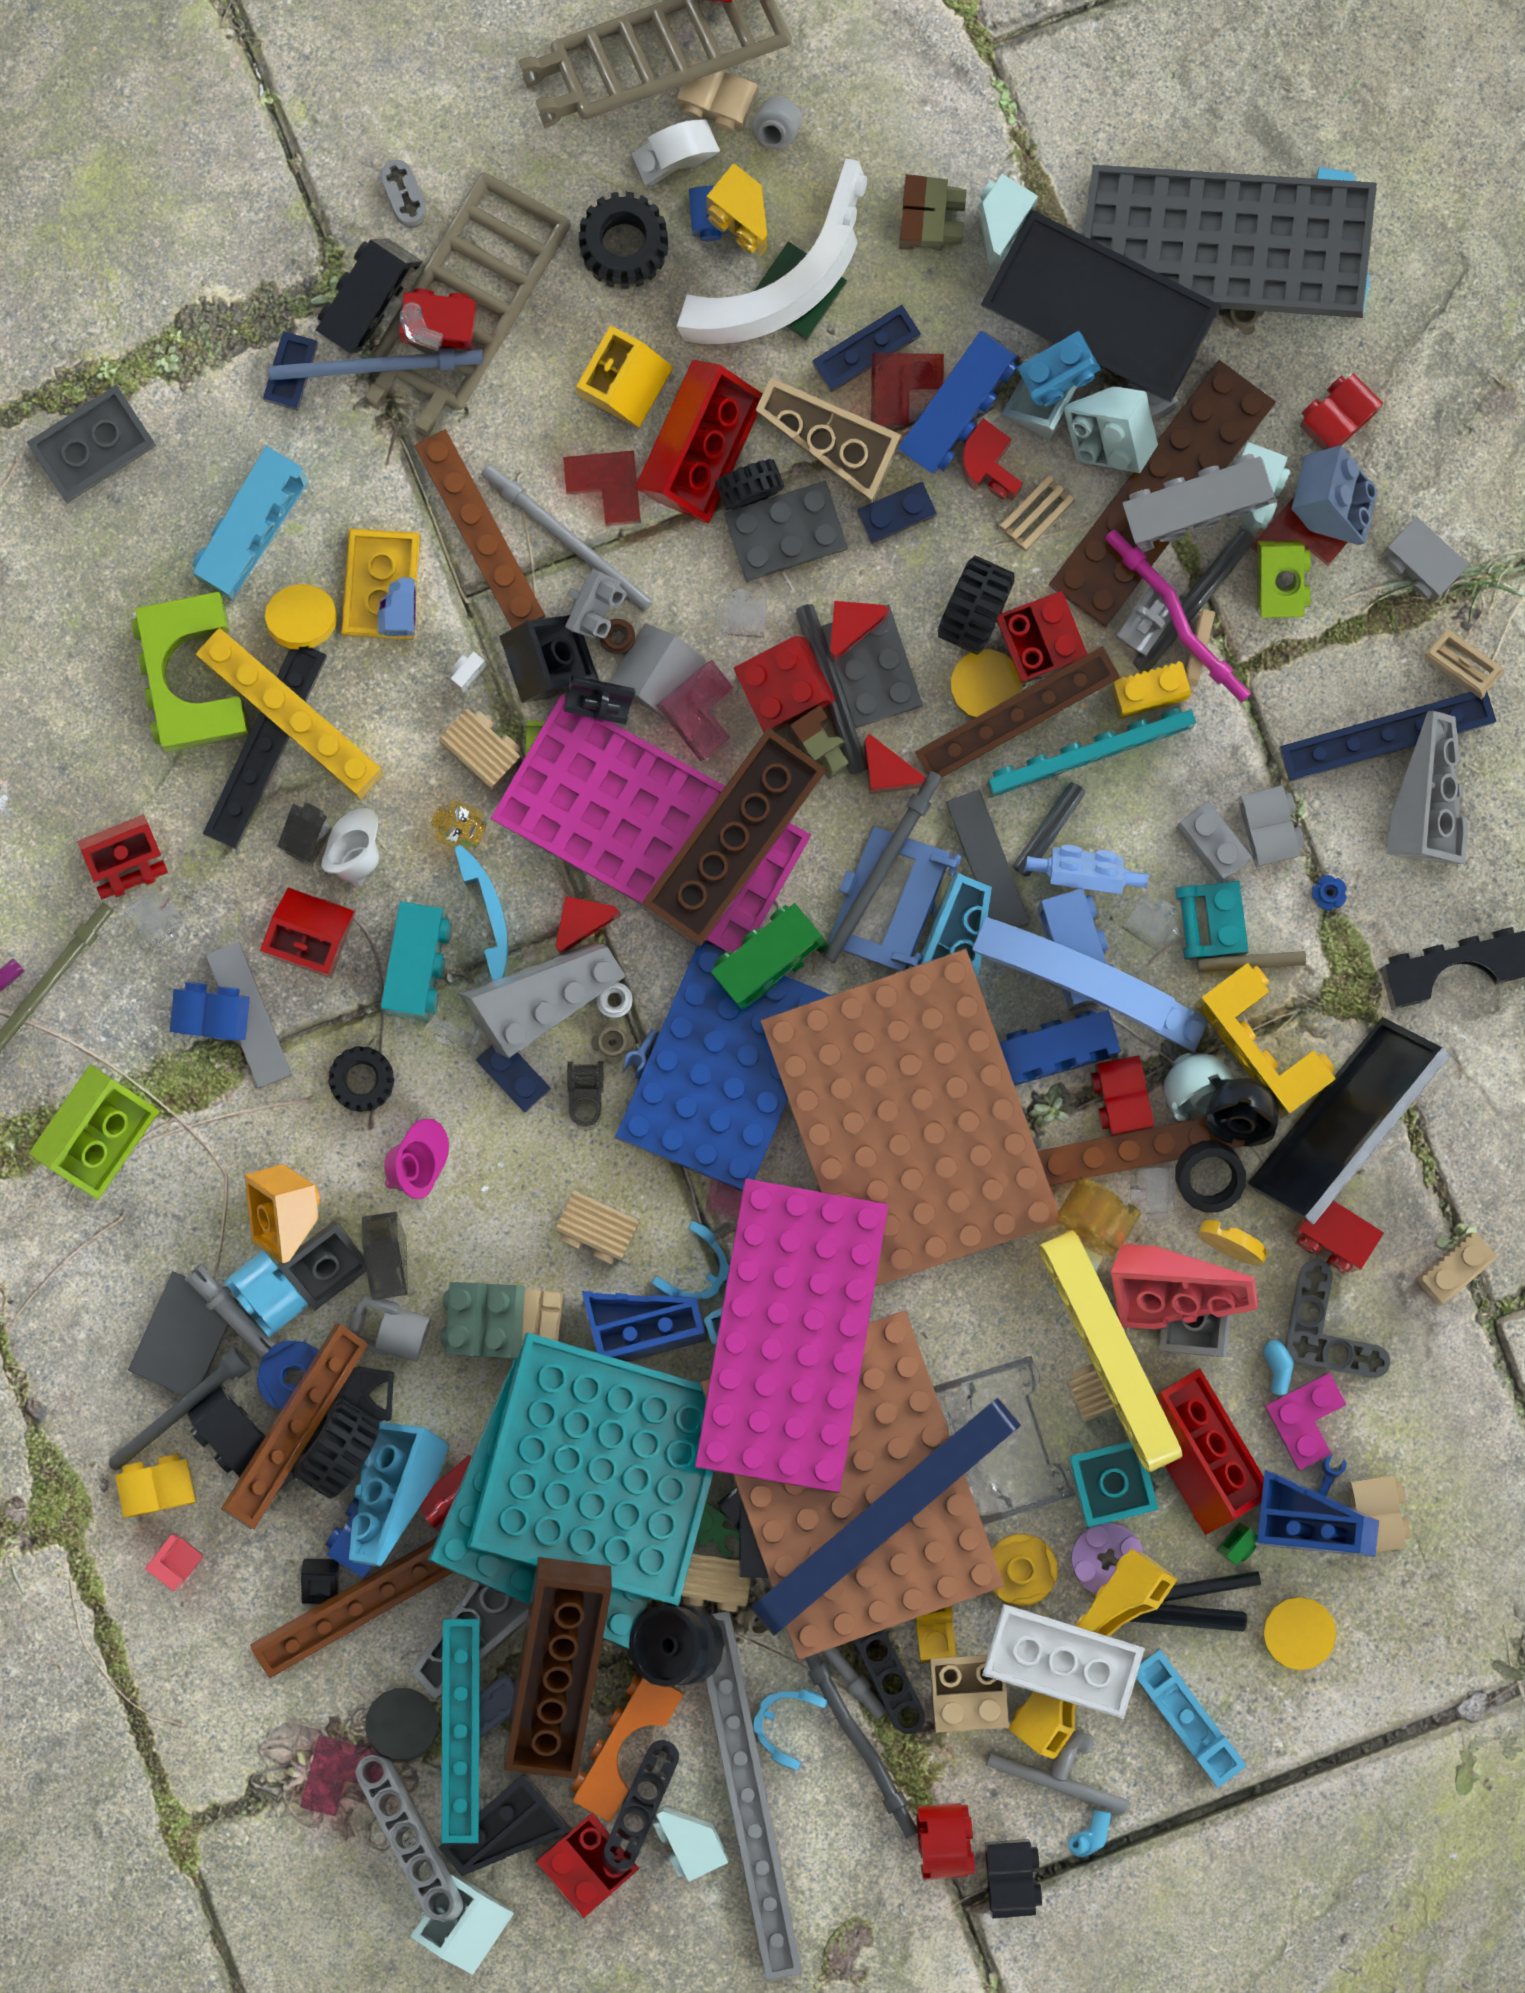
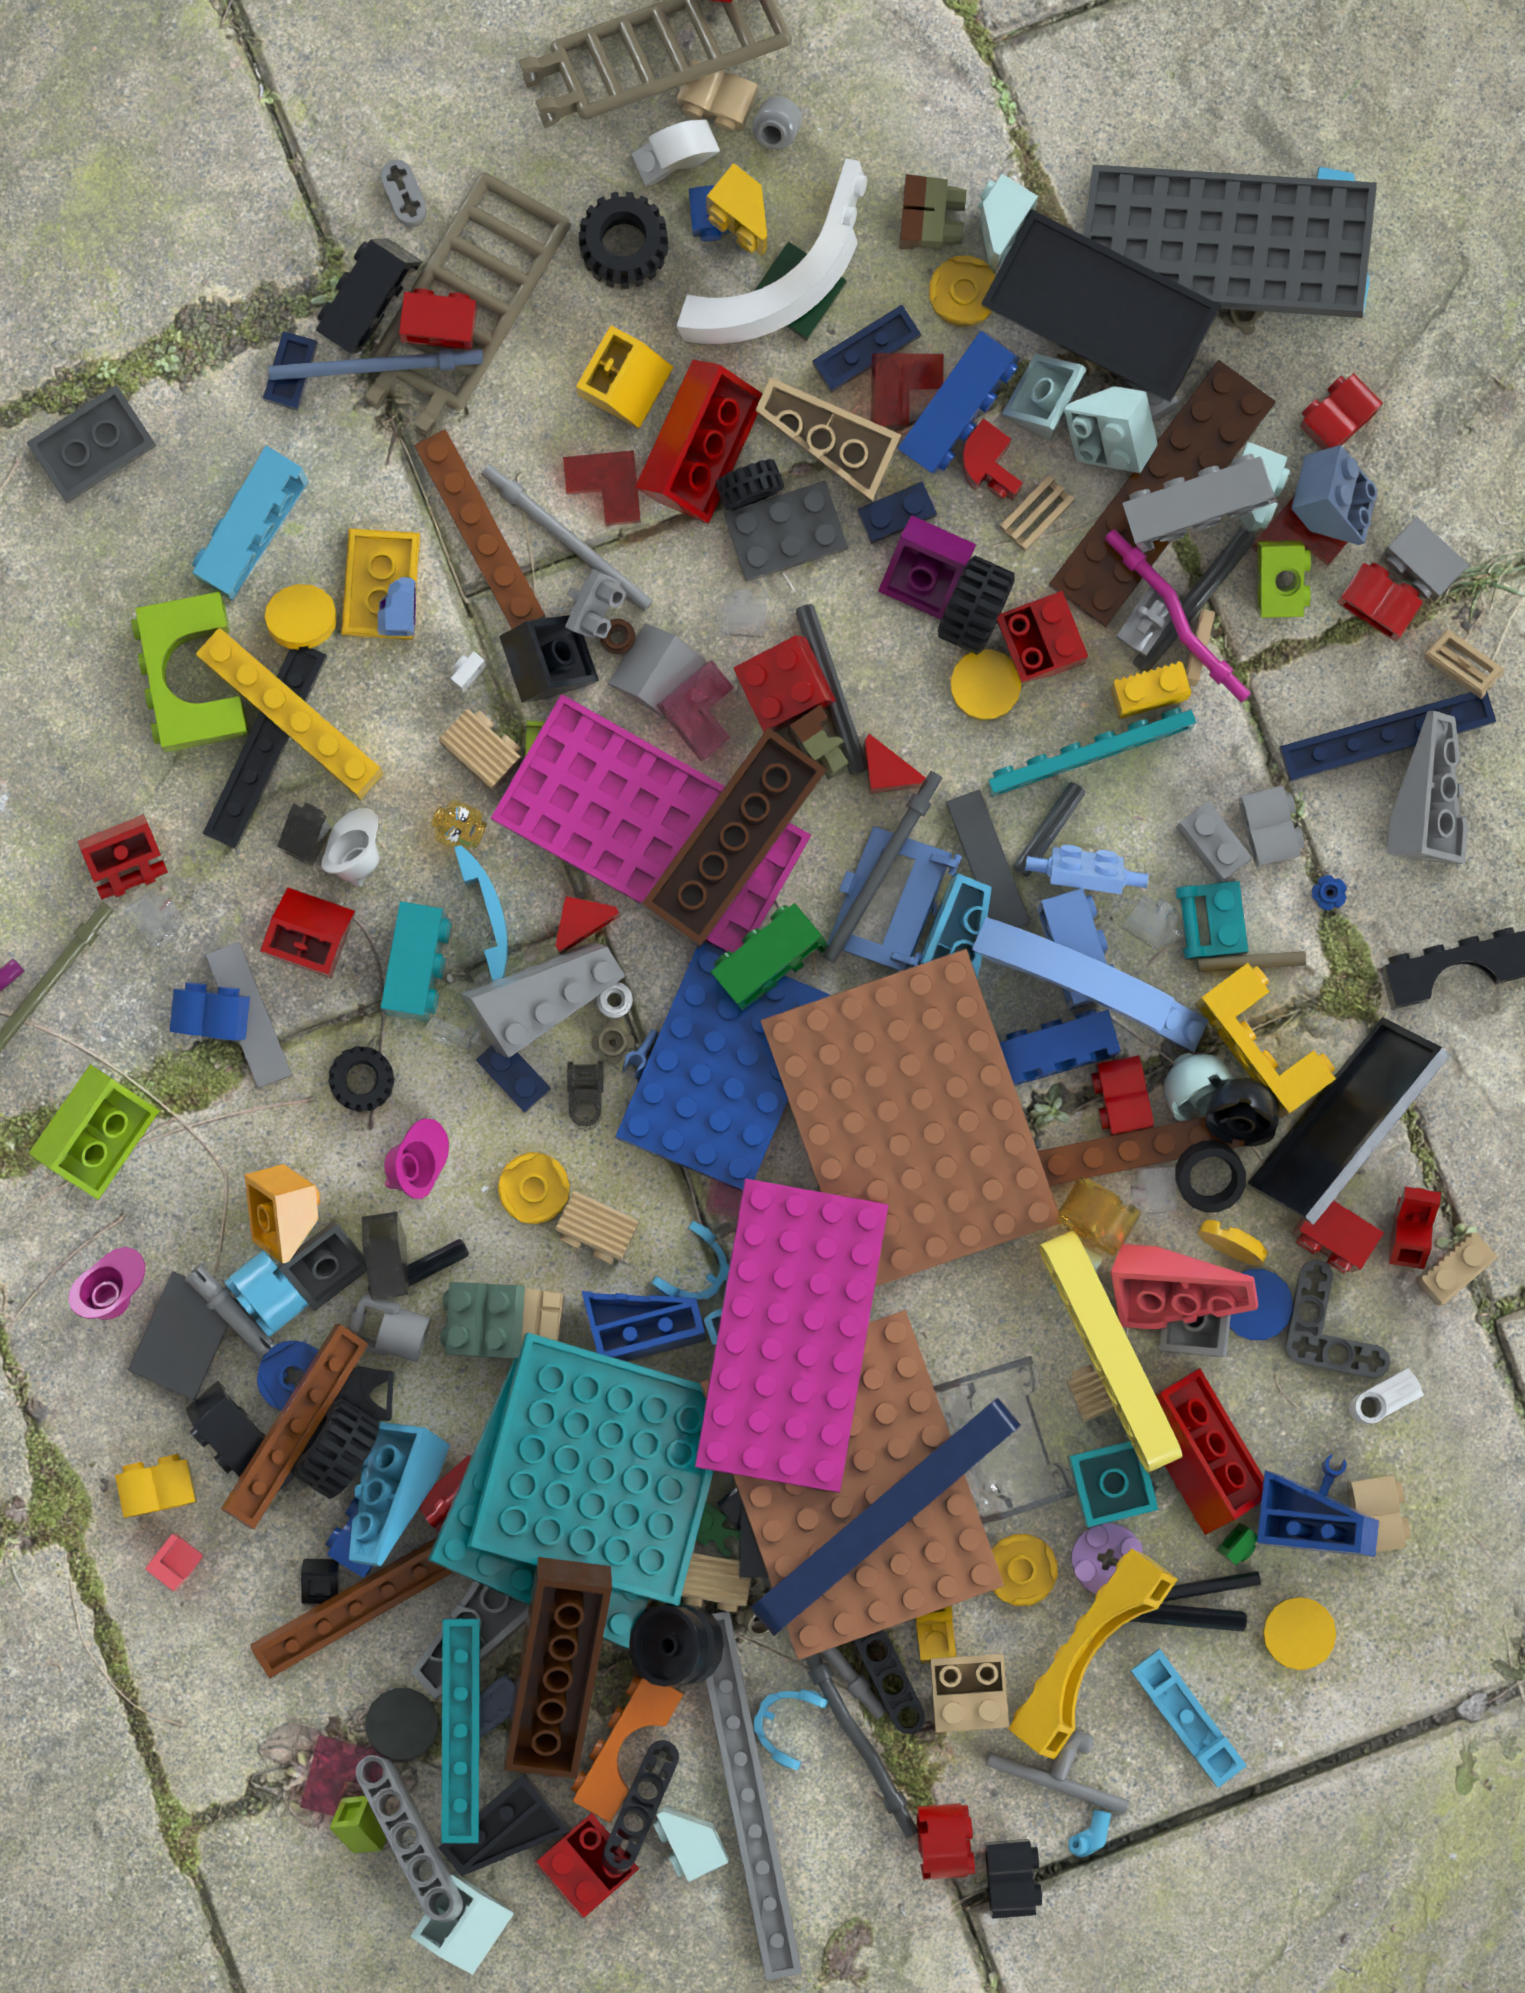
dark grey piece [109,1346,252,1470] -> none
clear arm [400,302,444,351] -> none
black hips [563,675,636,725] -> none
dark grey plate [821,604,923,728] -> none
red slope [830,601,890,662] -> none
reddish brown plate [915,646,1121,777] -> none
white tile [982,1604,1145,1719] -> none
dark azure bracket [1017,330,1101,406] -> none
medium azure arm [1263,1340,1293,1395] -> none
dark pink plate [1264,1372,1346,1470] -> none
none -> dark pink piece [68,1247,145,1320]
none -> lime panel [330,1796,387,1853]
none -> black axle [368,1239,469,1299]
none -> yellow tile [498,1152,570,1225]
none -> magenta slope [878,515,977,620]
none -> yellow tile [929,255,996,327]
none -> blue tile [1229,1269,1293,1340]
none -> red brick [1337,563,1423,641]
none -> white piece [1349,1368,1424,1425]
none -> red brick [1389,1187,1441,1269]

